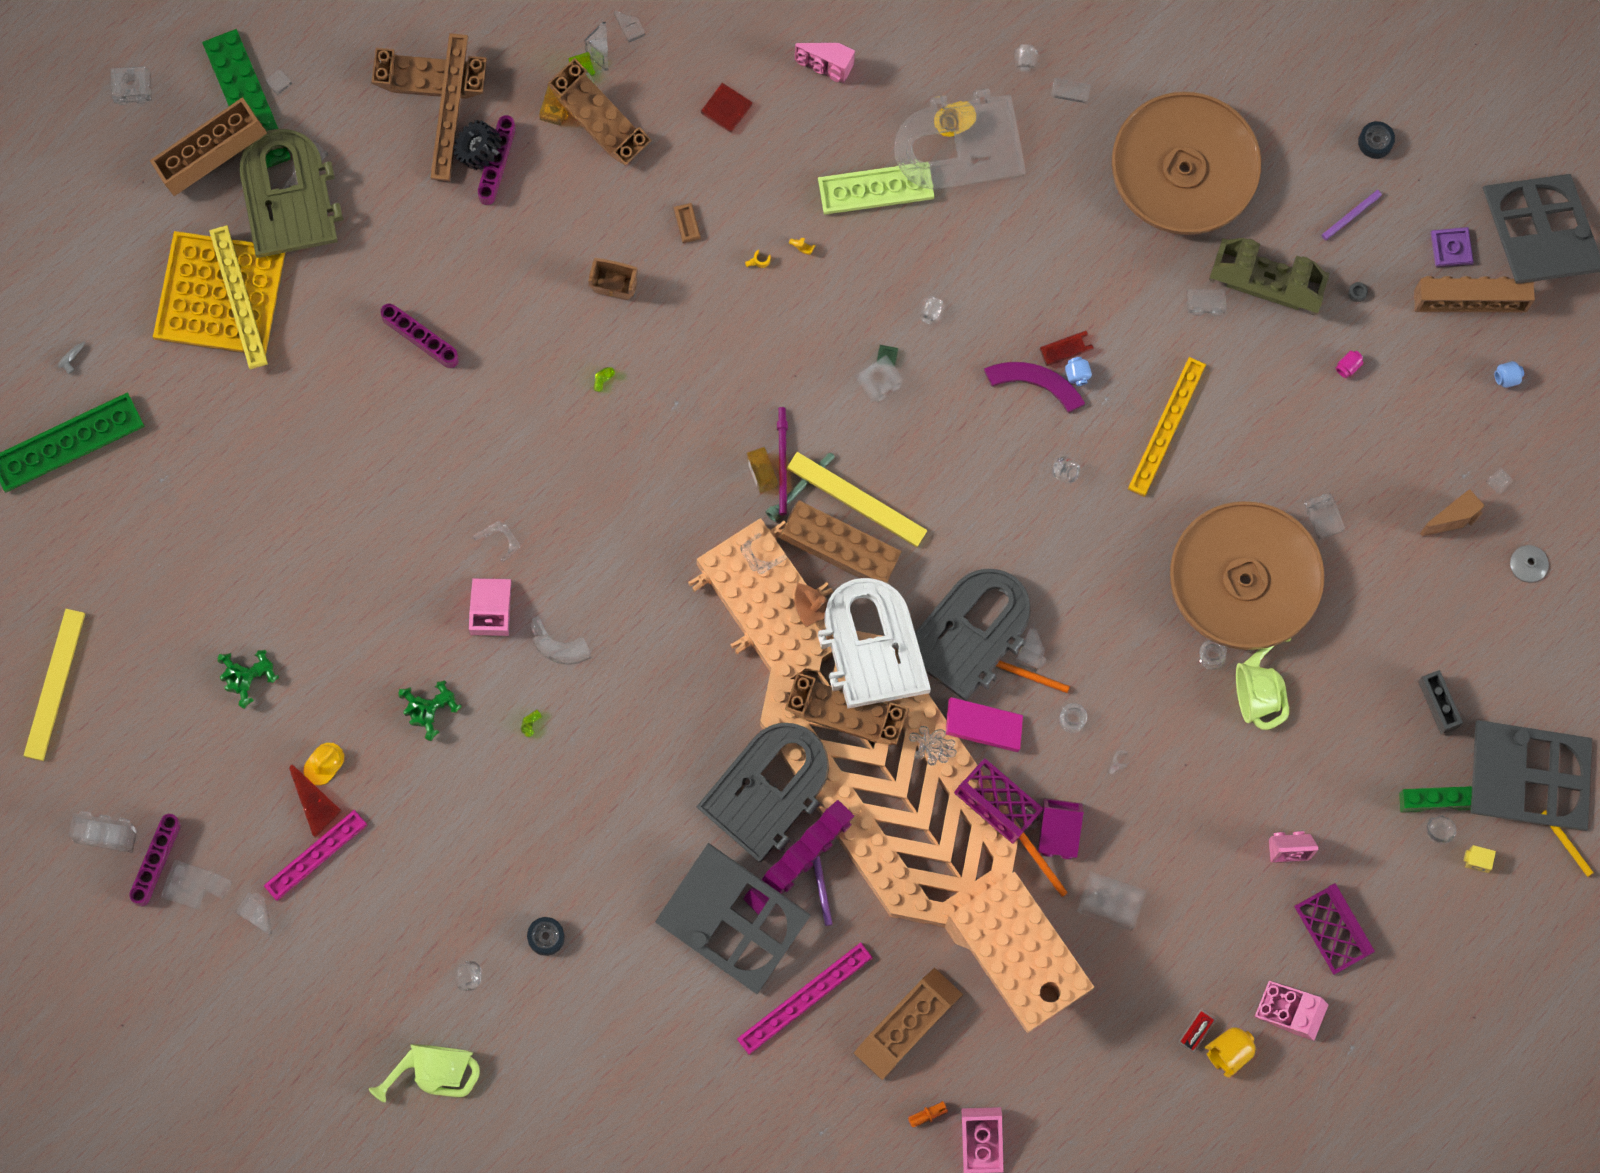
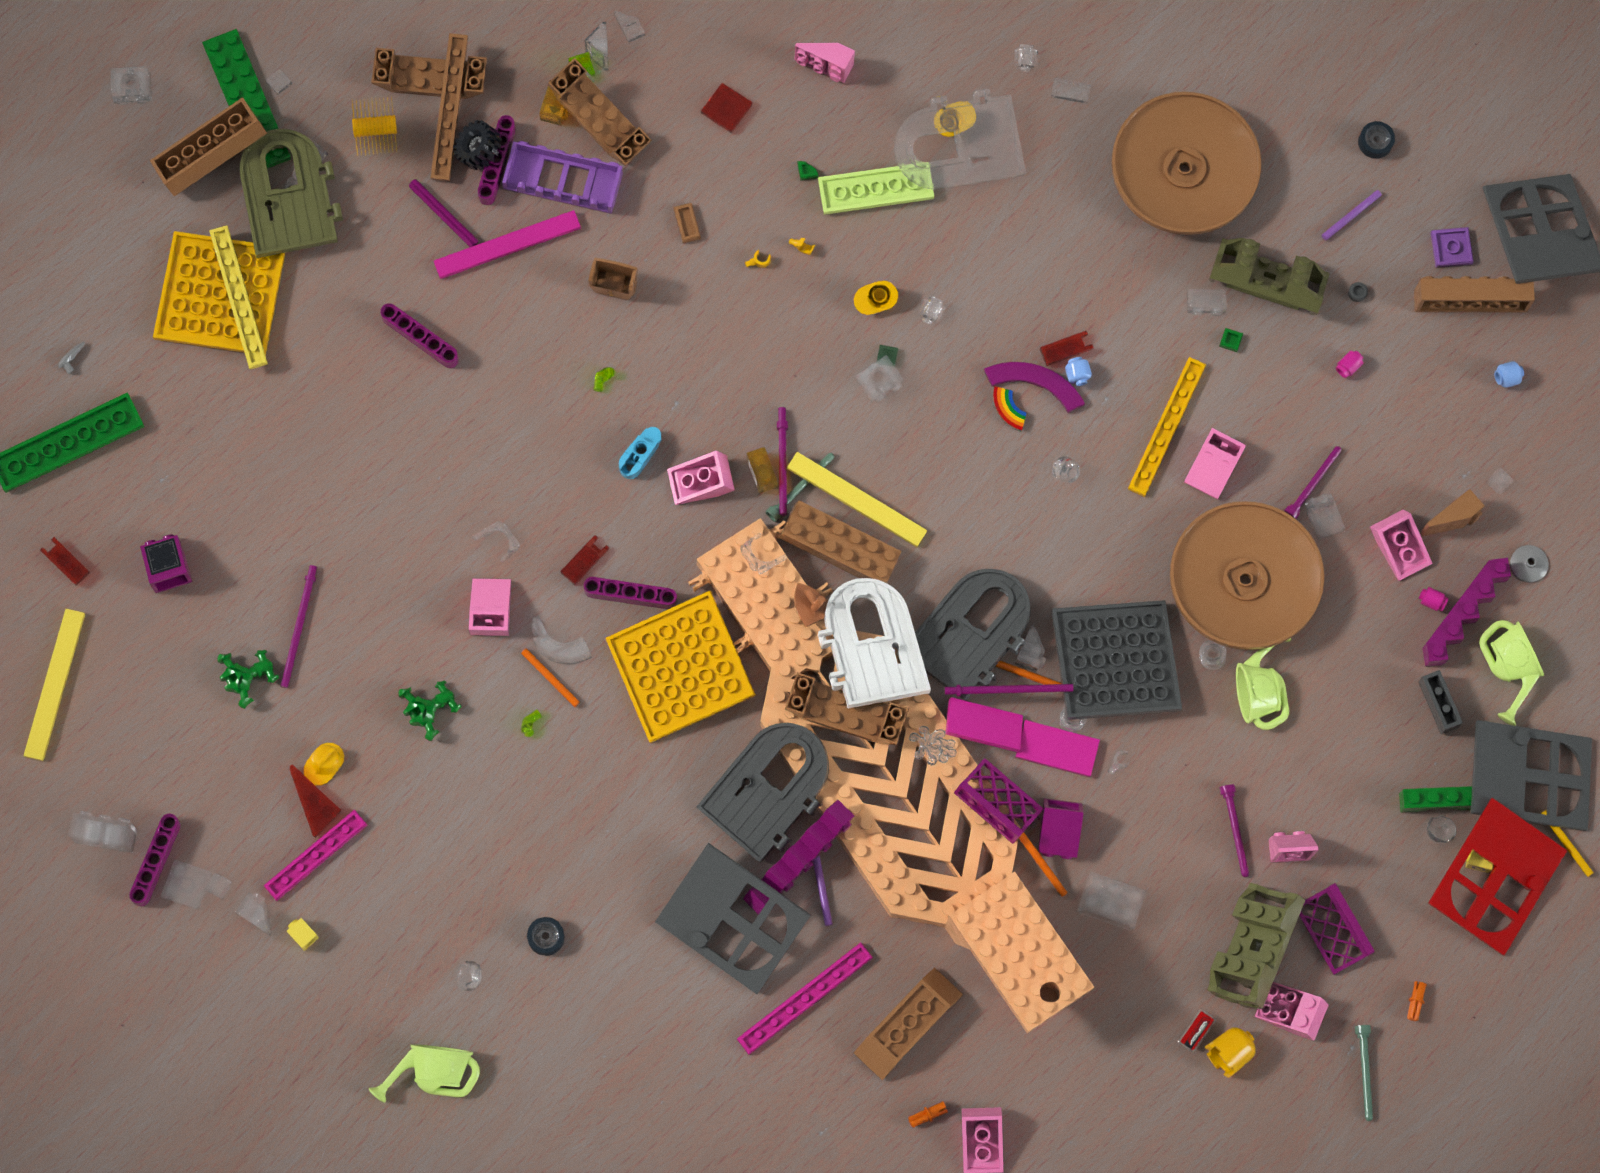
none -> clear red hinge [40,537,90,586]
none -> slope [140,534,193,593]
none -> magenta bar [280,565,317,688]
none -> light yellow brick [287,918,319,951]
none -> yellow piece [352,97,397,156]
none -> magenta axle [409,179,478,247]
none -> dark pink tile [433,210,581,279]
none -> medium lavender window [502,141,623,214]
none -> orange bar [521,648,580,707]
none -> clear red hinge [560,535,609,586]
none -> magenta beam [584,577,677,609]
none -> yellow tile [605,591,756,743]
none -> medium azure piece [619,427,662,479]
none -> bright pink slope [667,451,735,505]
none -> green tile [797,161,819,181]
none -> yellow piece [854,281,898,315]
none -> magenta bar [945,684,1073,696]
none -> tile [993,386,1026,432]
none -> dark pink tile [1015,720,1100,778]
none -> dark grey plate [1051,600,1182,720]
none -> bright pink slope [1184,428,1246,500]
none -> olive piece [1207,883,1305,1009]
none -> green tile [1219,328,1243,352]
none -> magenta piece [1219,784,1249,877]
none -> magenta piece [1284,446,1341,519]
none -> sand green piece [1355,1025,1373,1121]
none -> bright pink slope [1370,510,1433,581]
none -> orange axle [1407,981,1427,1021]
none -> dark pink brick [1418,586,1449,612]
none -> magenta brick [1422,558,1511,667]
none -> red door [1428,798,1567,956]
none -> yellowish green piece [1479,620,1544,726]

